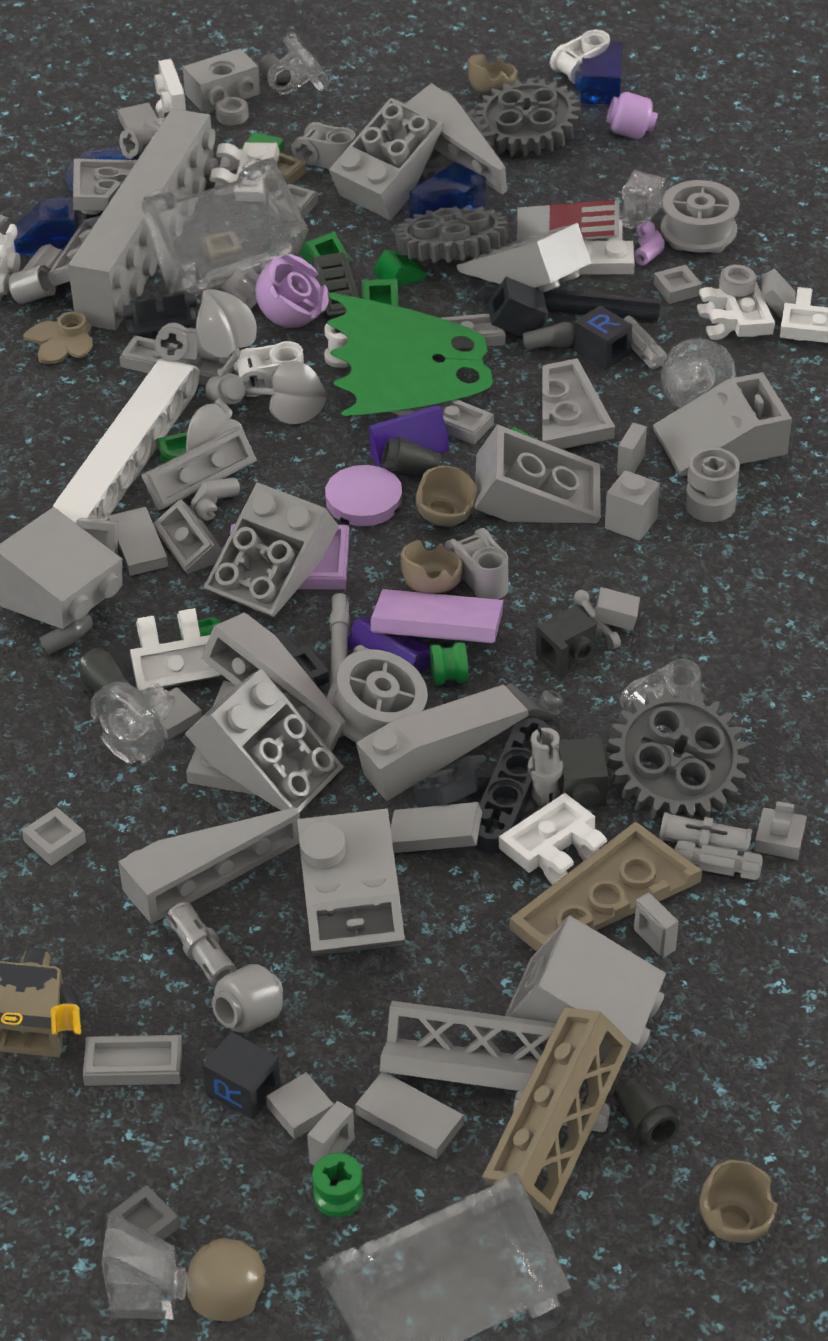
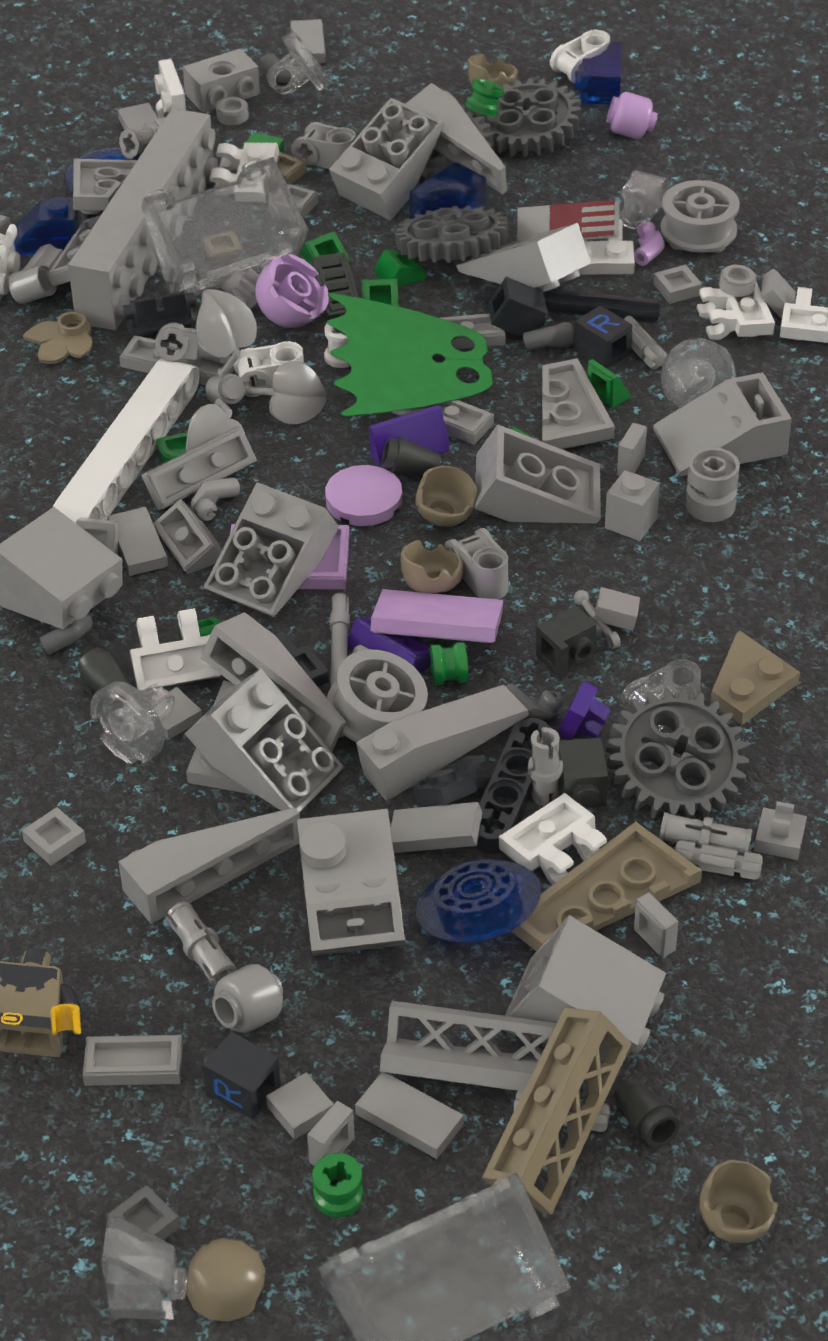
none -> light grey tile [291,19,326,65]
none -> clear blue wheel [416,859,541,944]
none -> green wheel [465,78,505,116]
none -> dark purple tile [557,681,611,740]
none -> green slope [587,359,631,408]
none -> dark tan wing [711,631,800,725]

